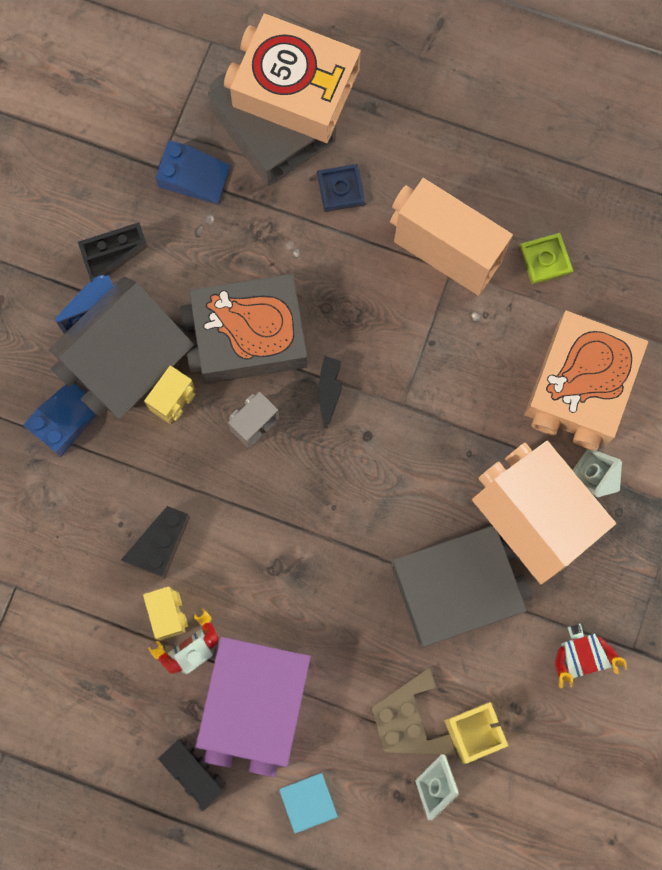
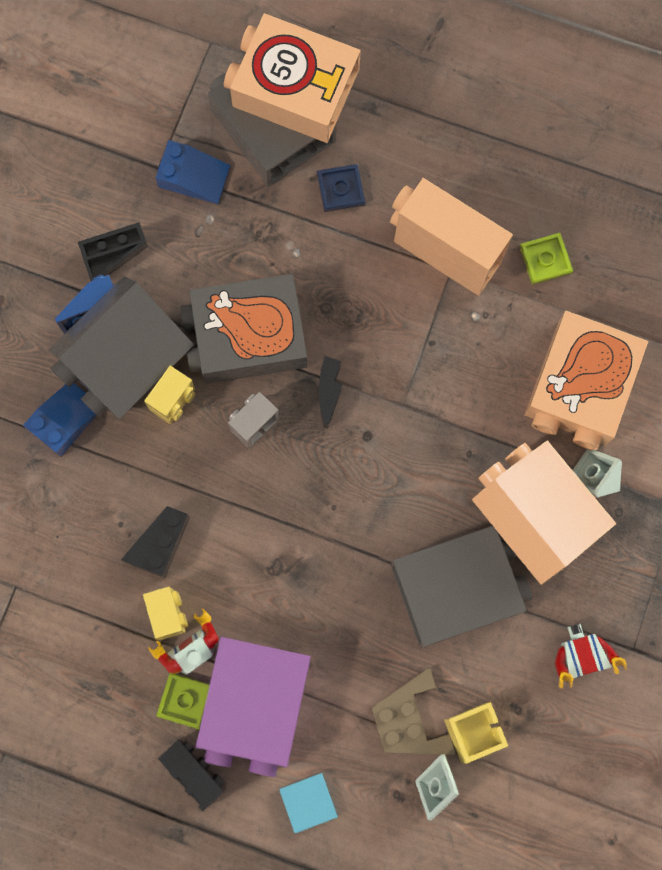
none -> lime tile [156,673,210,729]

